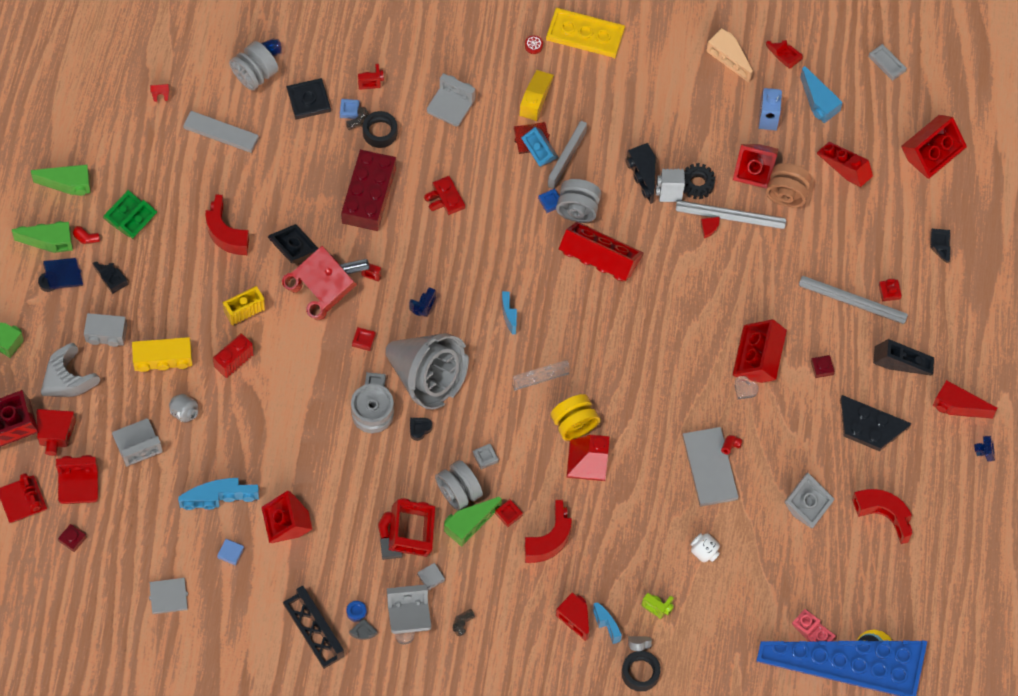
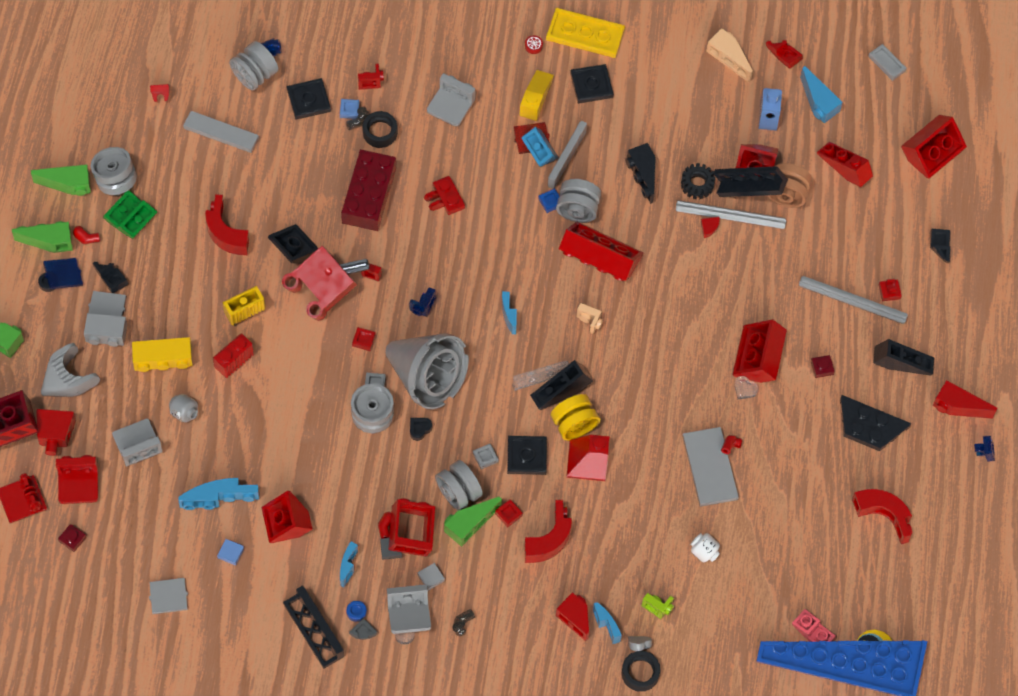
light grey brick [656,168,685,202] -> none
light grey slope [784,473,835,528] -> none
none -> light grey piece [88,291,126,316]
none -> light grey wheel [90,147,137,195]
none -> dark azure slope [340,541,358,588]
none -> black tile [507,436,547,475]
none -> black slope [530,360,593,410]
none -> black tile [570,64,614,104]
none -> light nougat bracket [577,303,603,334]
none -> black fence [713,166,788,197]

